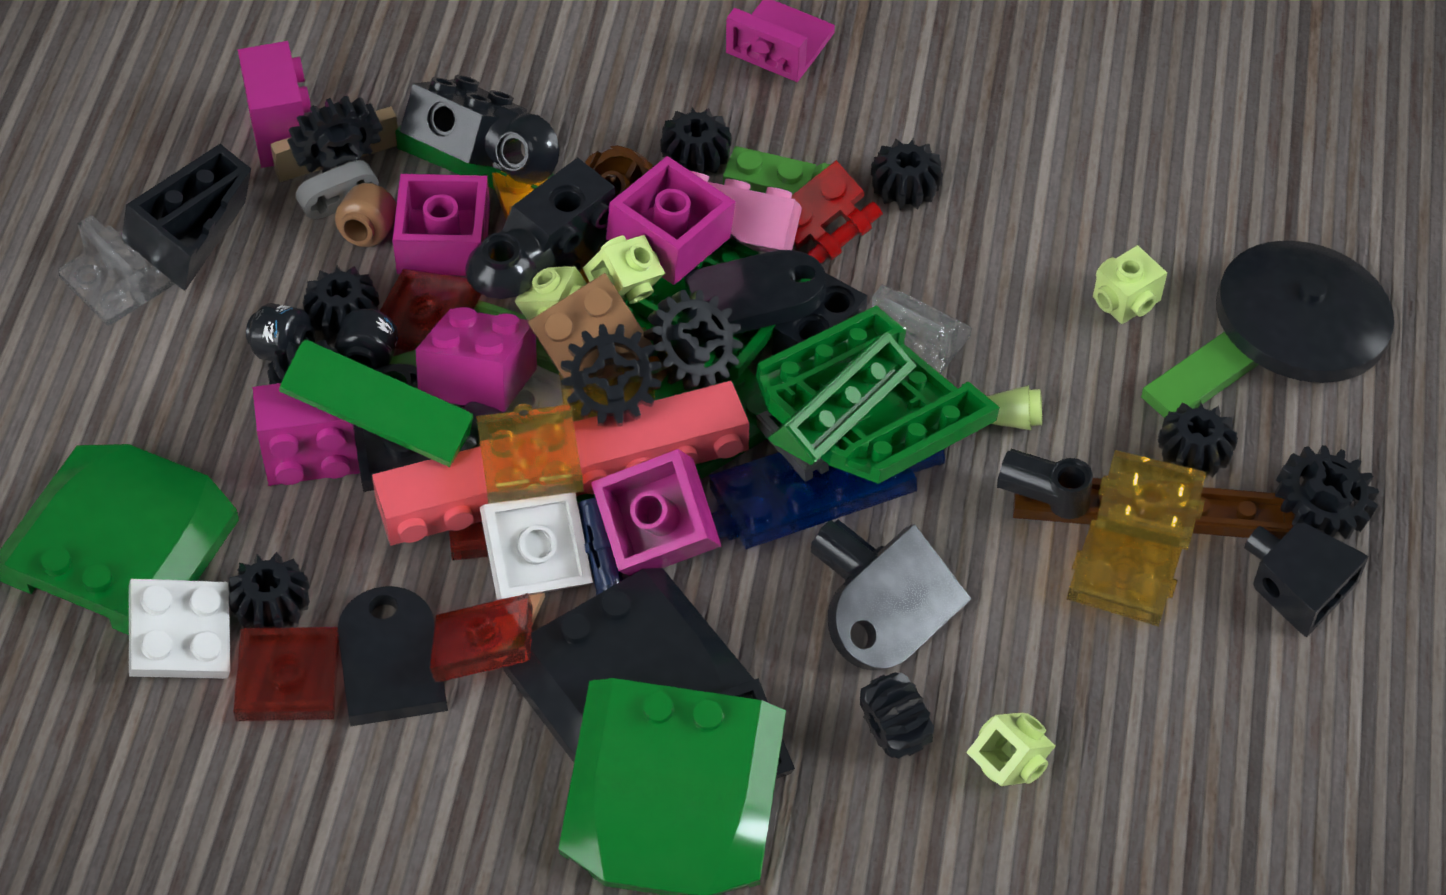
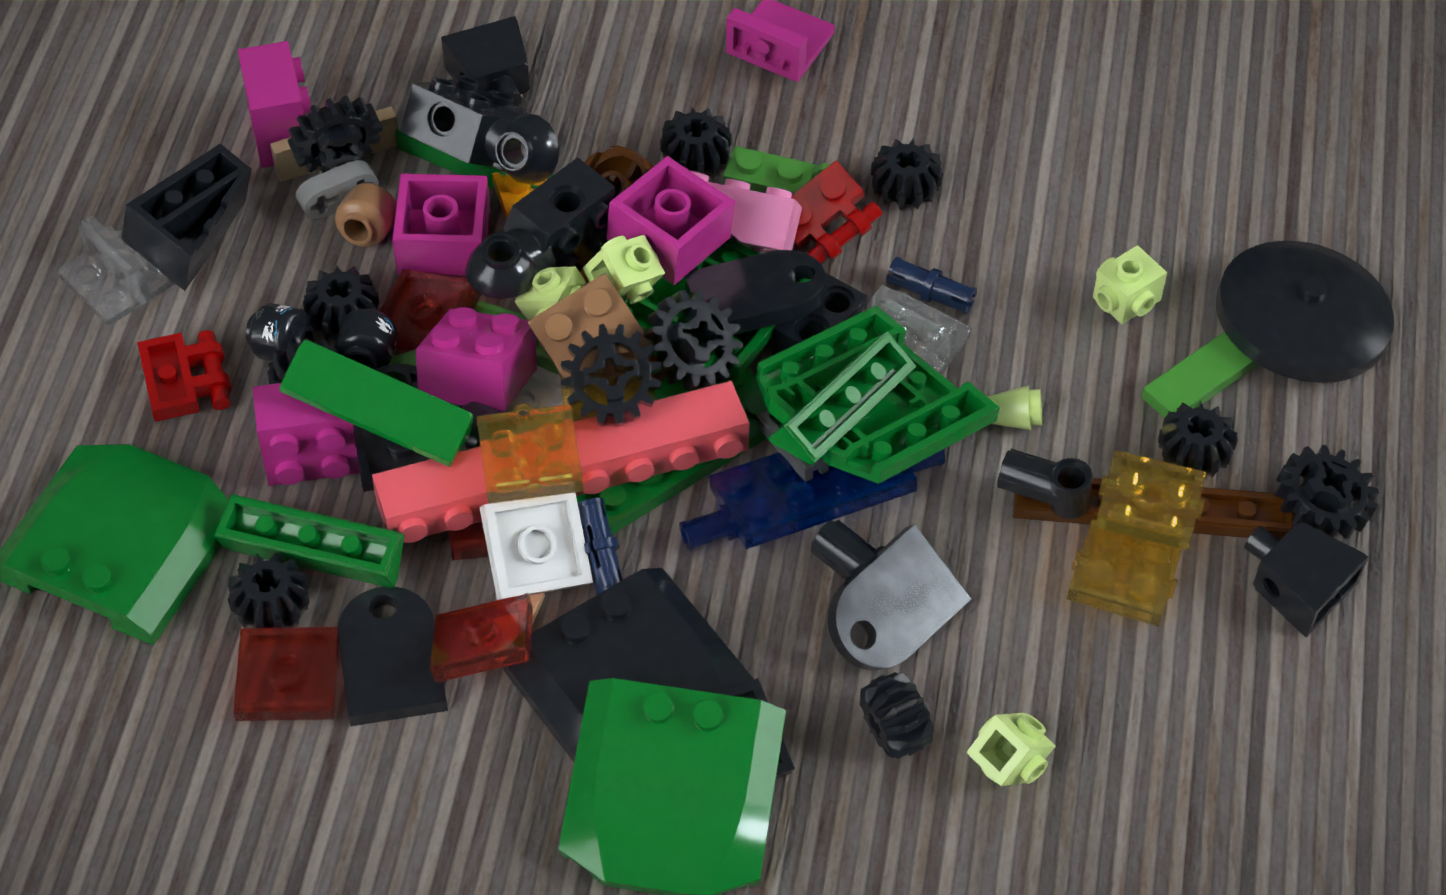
white plate [129,579,230,679] -> none
dark pink brick [591,449,721,576] -> none
none -> red plate [137,330,232,422]
none -> green slope [214,494,404,589]
none -> black torso [441,16,530,105]
none -> dark blue pin [886,257,977,315]

